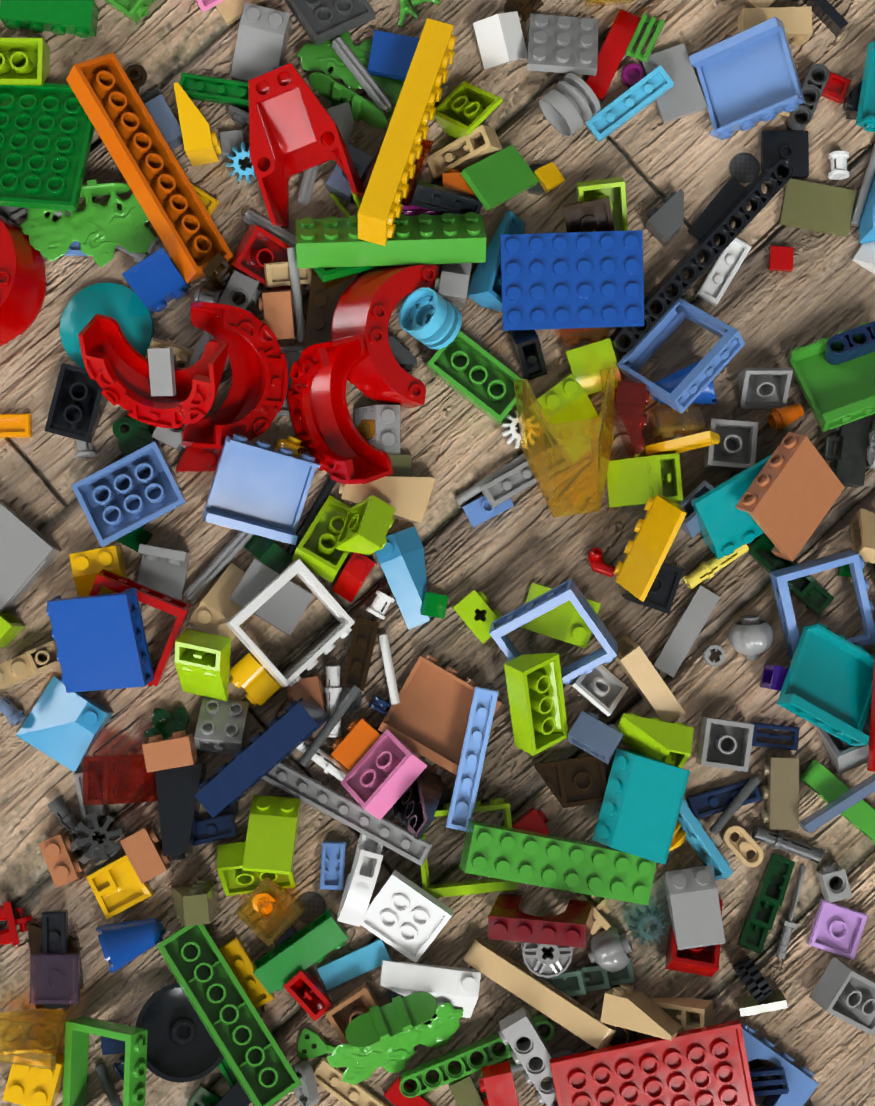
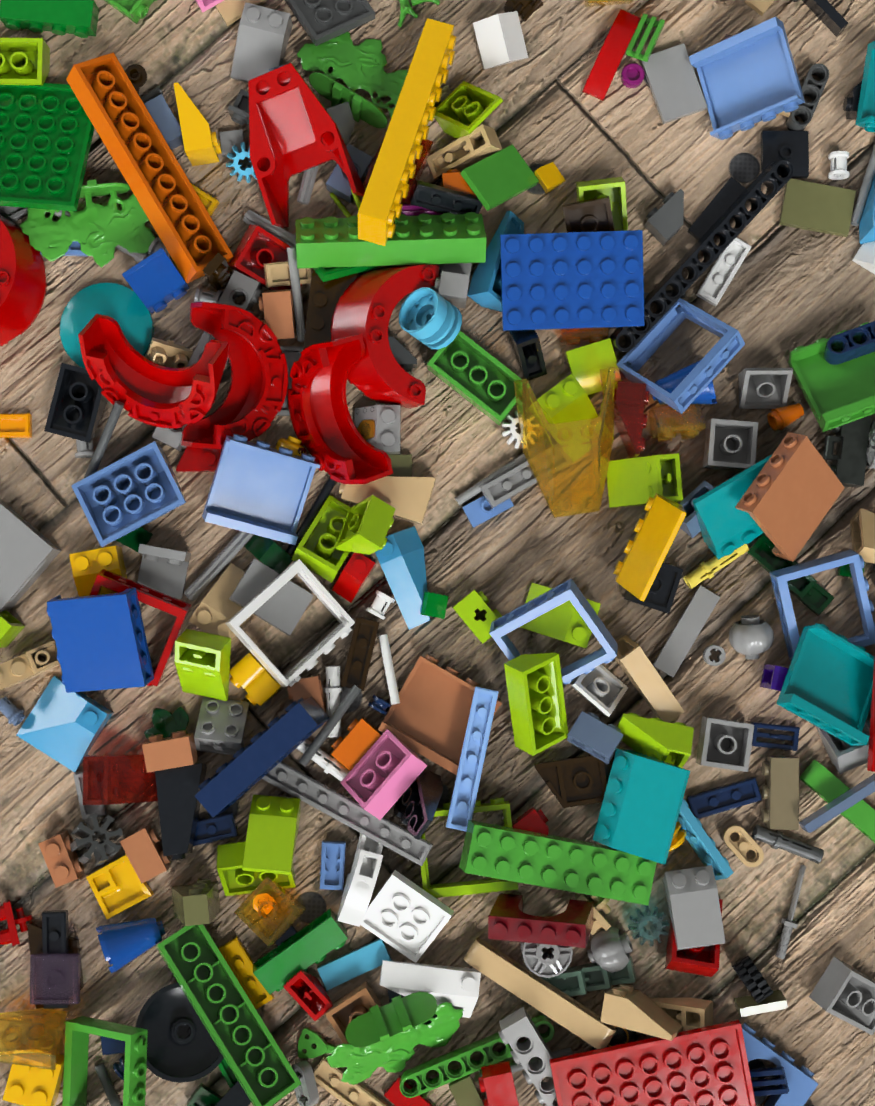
dark grey pin [47,796,95,861] -> none
dark green plate [112,417,155,456] -> none
light grey tile [147,347,176,396] -> none
green tile [179,72,249,108] -> none
light grey axle [331,37,393,114] -> none
blue tile [367,30,419,81] -> none
light grey plate [527,13,599,76] -> none
light grey wheel [539,73,601,138] -> none
medium azure plate [585,65,674,143] -> none
red arm [587,547,615,578] -> none
yellow tile [645,431,720,456] -> none
dark grey bar [709,775,761,836] -> none
dark green slope [737,853,795,954] -> none
tan brick [738,6,813,46] -> none
red tile [768,246,794,272] -> none
lavender tile [807,898,868,960] -> none
light grey brick [816,863,853,903] -> none
red tile [821,72,851,104] -> none
none -> dark grey bar [84,401,124,478]

